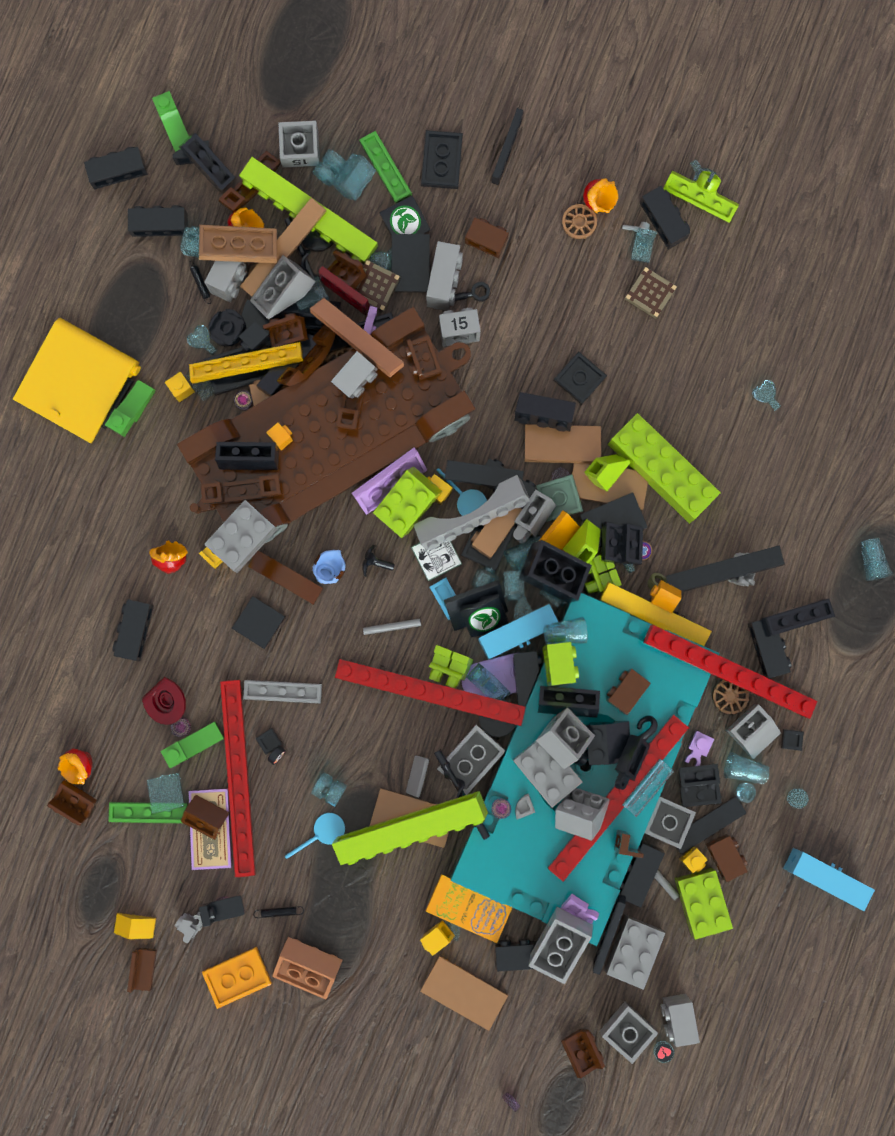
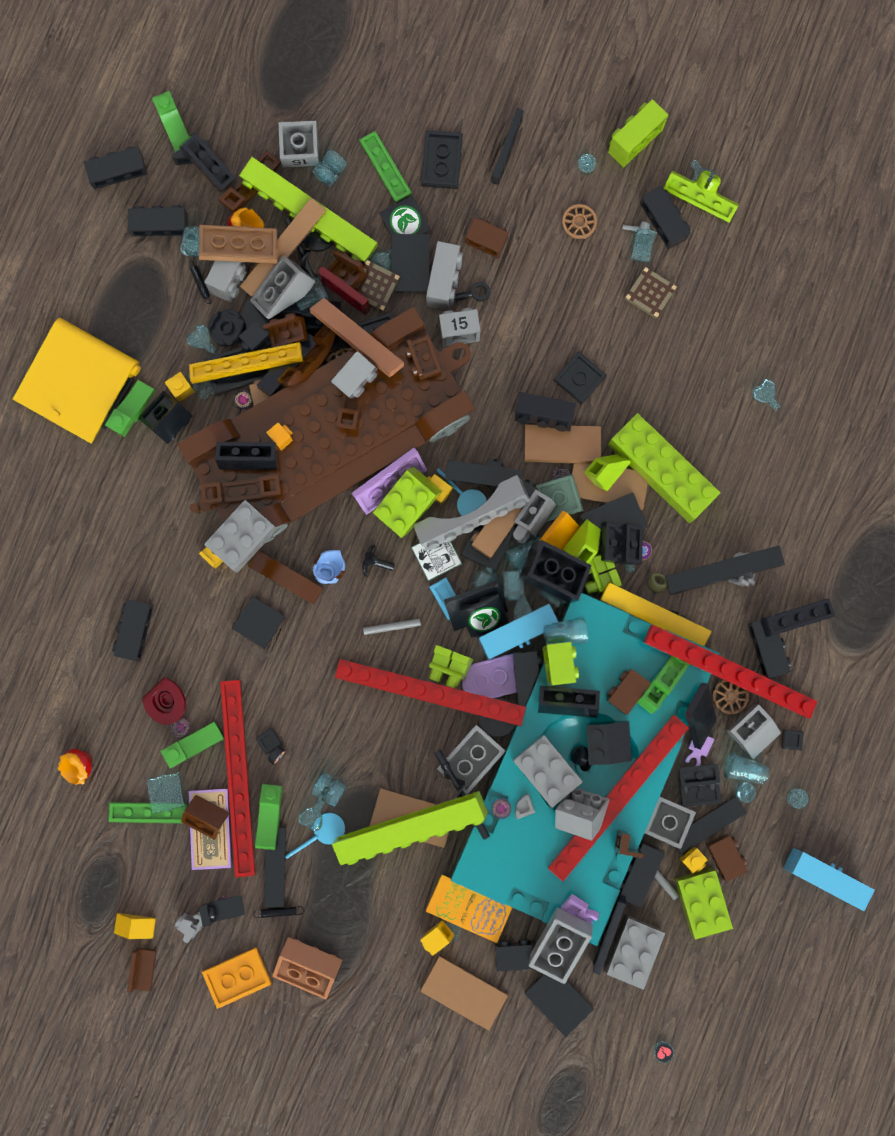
reddish brown bracket [47,780,97,826] -> none
light orange hair [149,540,188,574] -> none
light grey tile [243,680,322,703] -> none
clear light blue brick [332,153,376,201] -> none
lavender plate [363,306,377,334] -> none
light grey slope [406,755,429,798] -> none
clear light blue slope [466,663,511,701] -> none
clear purple tile [502,1092,521,1112] -> none
light grey brick [536,707,595,769] -> none
reddish brown bracket [561,1029,605,1078] -> none
light orange hair [583,178,619,213] -> none
light grey brick [599,1001,658,1064] -> none
black piece [615,716,658,790] -> none
clear light blue tile [622,759,674,817] -> none
light orange brick [650,580,681,614] -> none
light grey brick [660,994,700,1047] -> none
clear light blue plant [861,538,893,581] -> none
none -> black slope [138,391,193,444]
none -> bright green slope [255,784,283,850]
none -> black tile [264,827,286,907]
none -> clear light blue rock [298,798,325,832]
none -> black tile [524,974,594,1037]
none -> clear light blue tile [577,153,596,173]
none -> lime brick [608,99,668,168]
none -> bright green slope [637,656,690,714]
none -> black tile [685,683,717,750]

